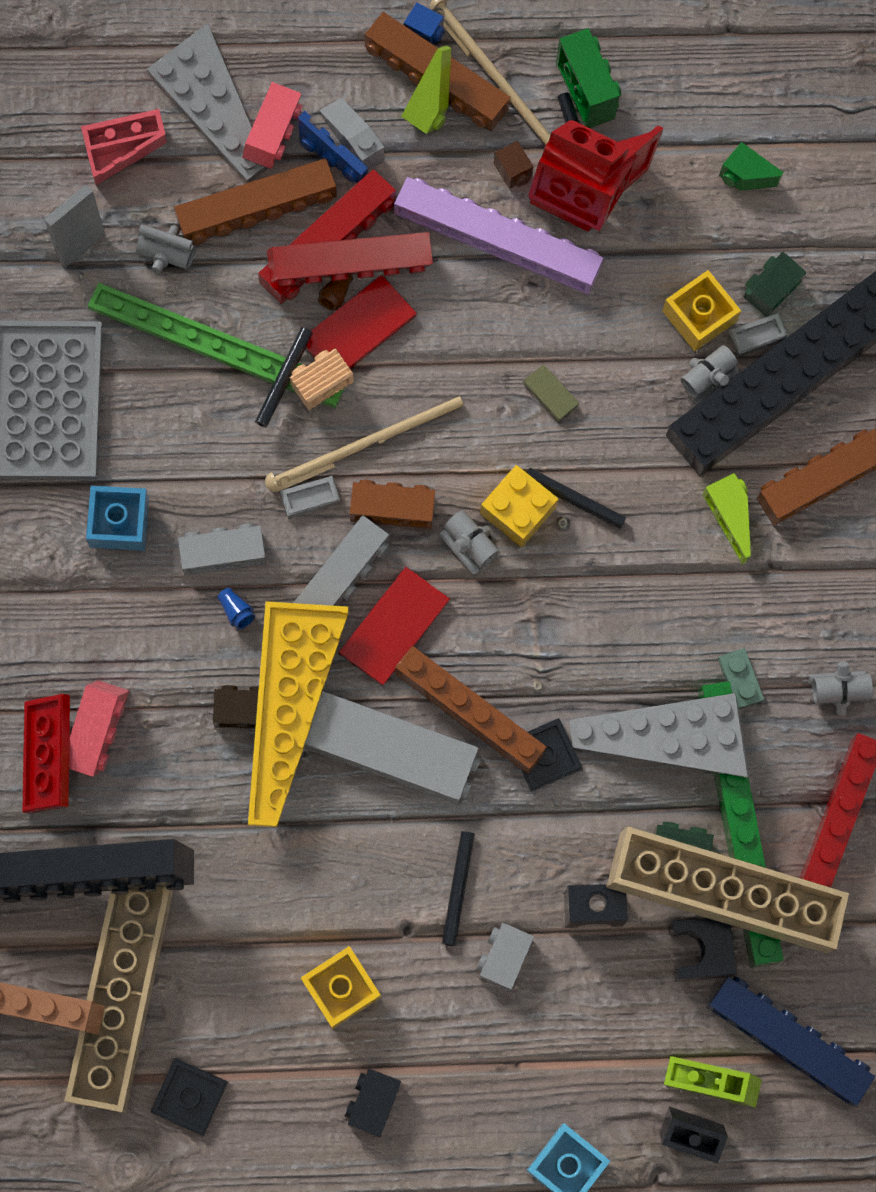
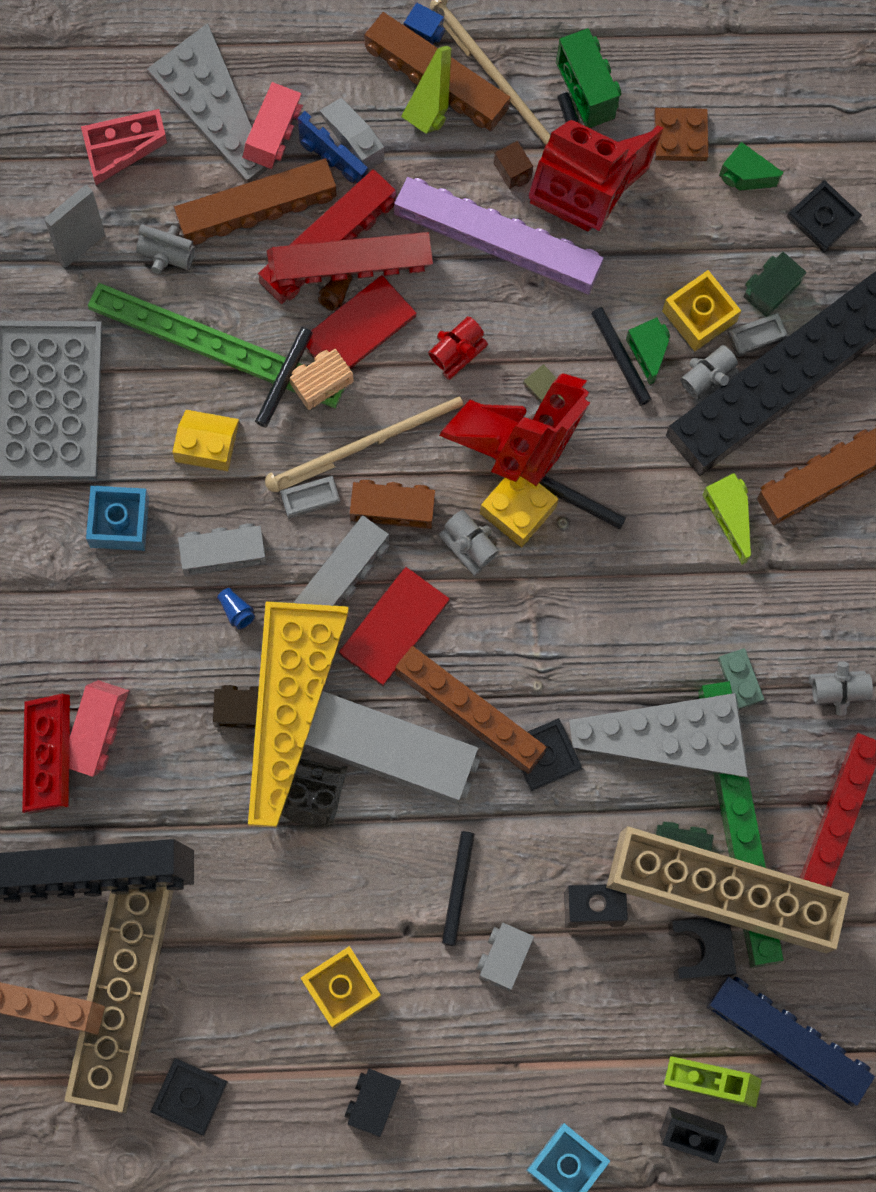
none -> yellow slope [172,410,239,471]
none -> clear smoke slope [281,758,348,828]
none -> red pin [428,316,488,380]
none -> red piece [439,373,590,487]
none -> black piece [591,307,652,406]
none -> green slope [626,317,670,385]
none -> dark orange plate [654,108,708,161]
none -> black tile [787,180,862,252]

